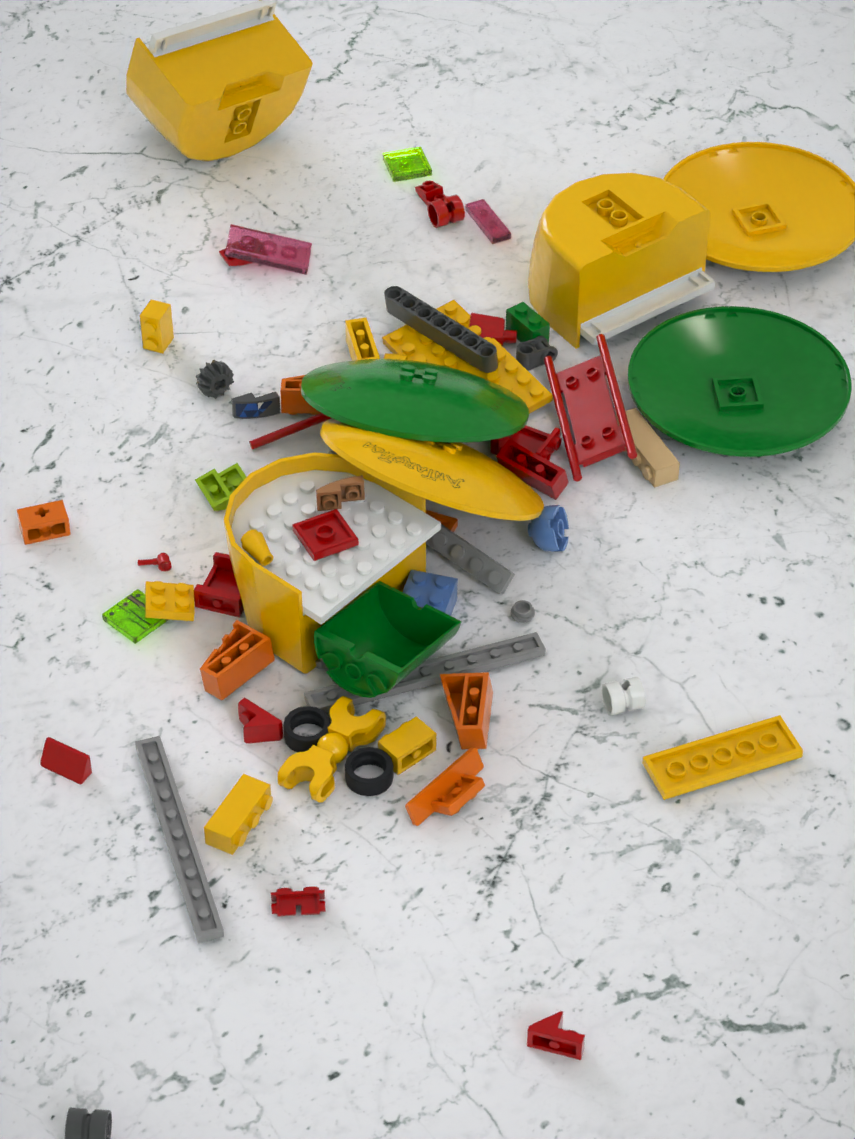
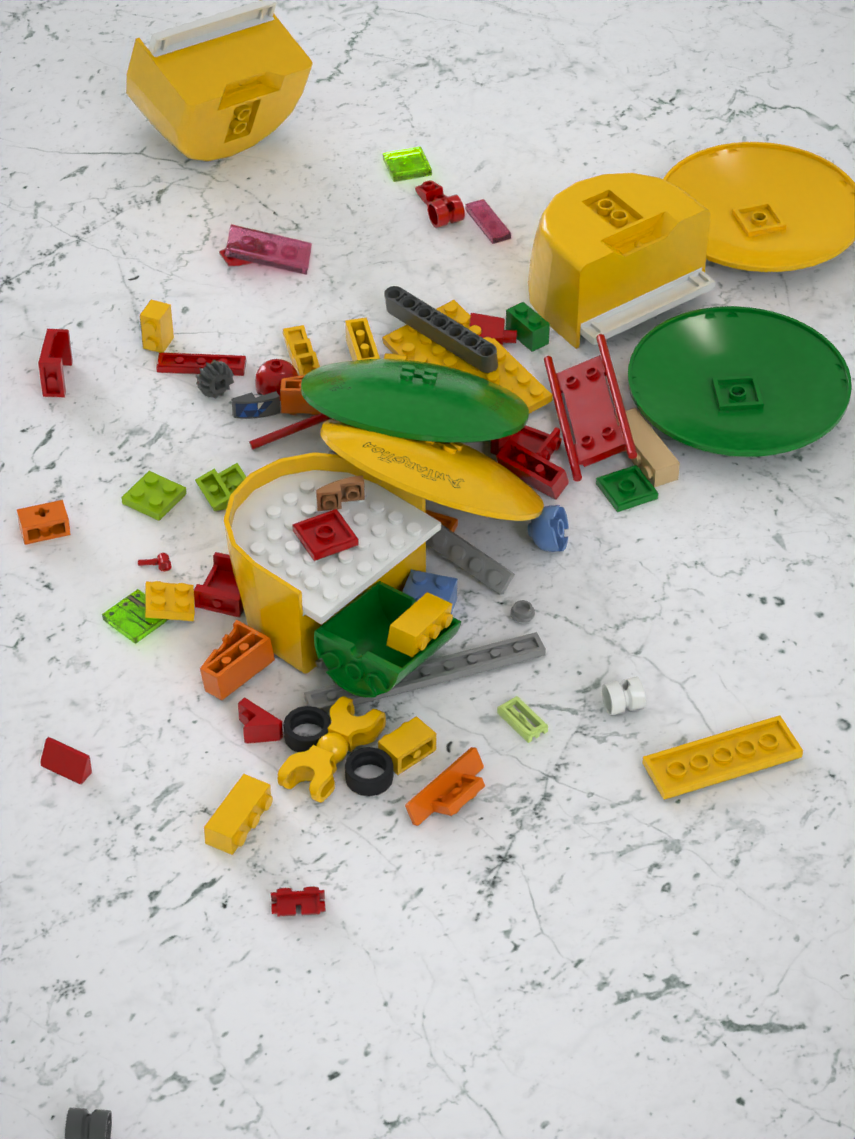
light grey plate [135,736,224,943] -> none
yellow cone [241,529,274,566] -> none
orange wedge [440,672,493,750] -> none
dark grey piece [516,336,558,371] -> none
red slope [527,1011,585,1060] -> none
none -> red panel [38,329,73,398]
none -> lime plate [121,471,187,521]
none -> red tile [156,352,246,376]
none -> red cylinder [255,359,298,401]
none -> yellow slope [283,325,320,376]
none -> yellow brick [387,592,453,657]
none -> yellowish green tile [497,696,548,743]
none -> green tile [596,465,658,512]

